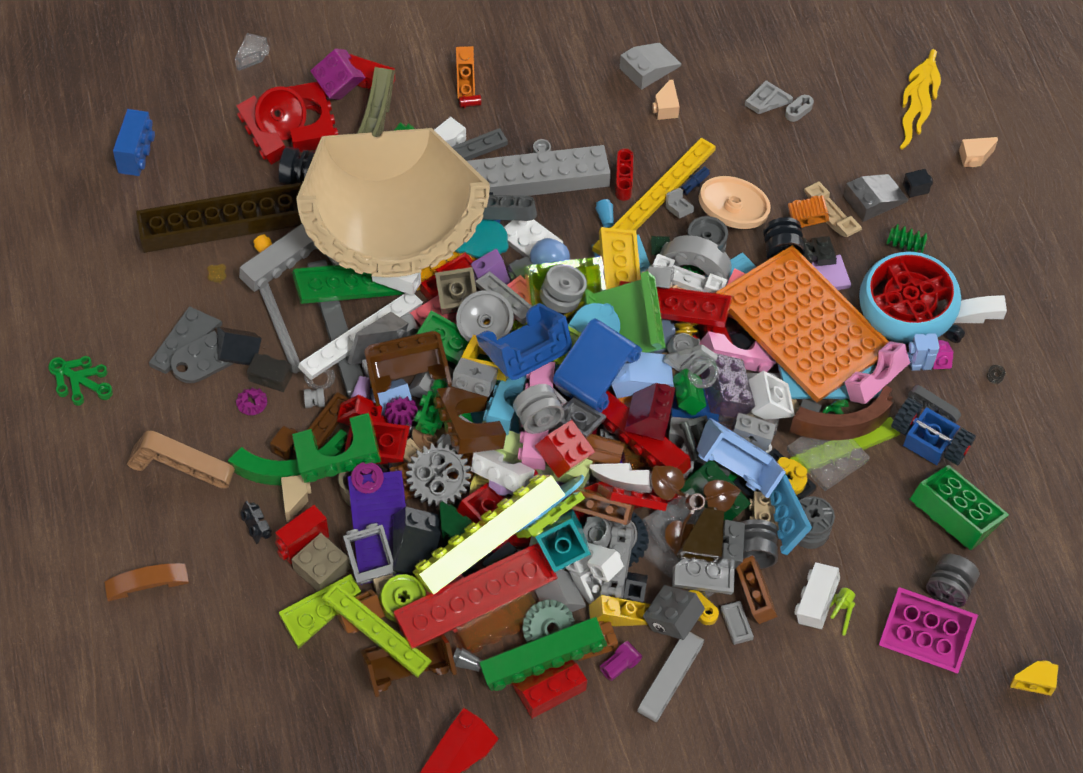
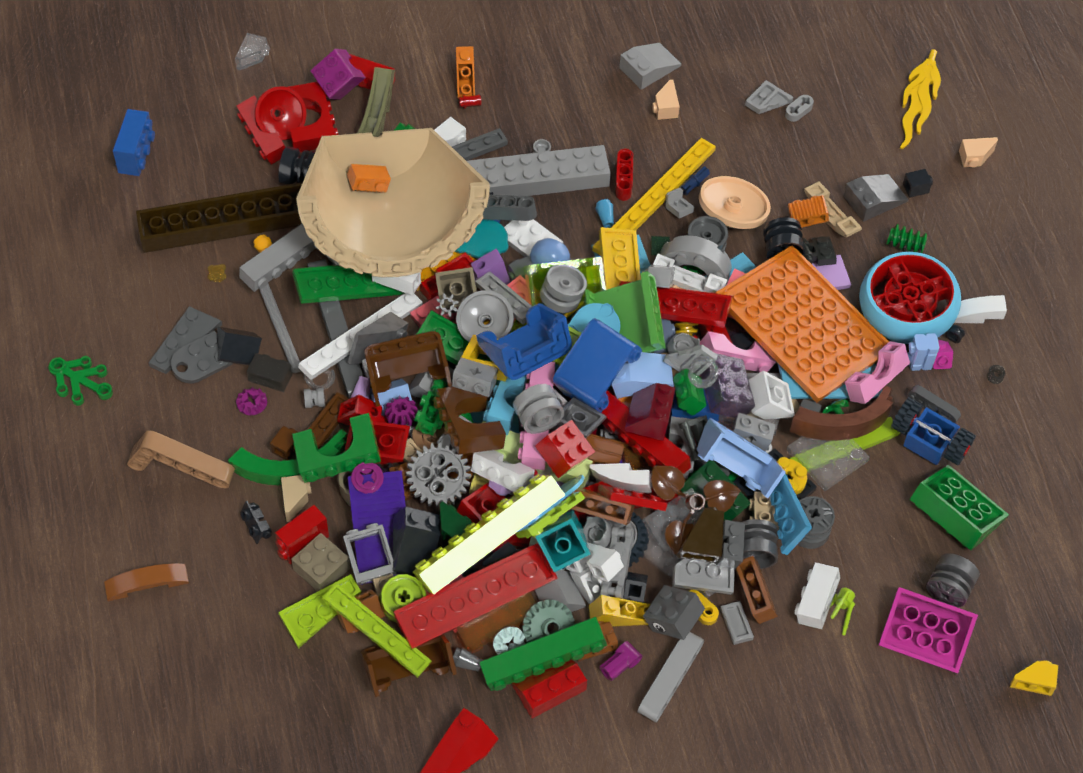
light grey beam [400,314,419,337] -> none
none -> orange brick [347,164,391,193]
none -> light grey gear [436,293,459,317]
none -> light aqua gear [493,627,525,655]

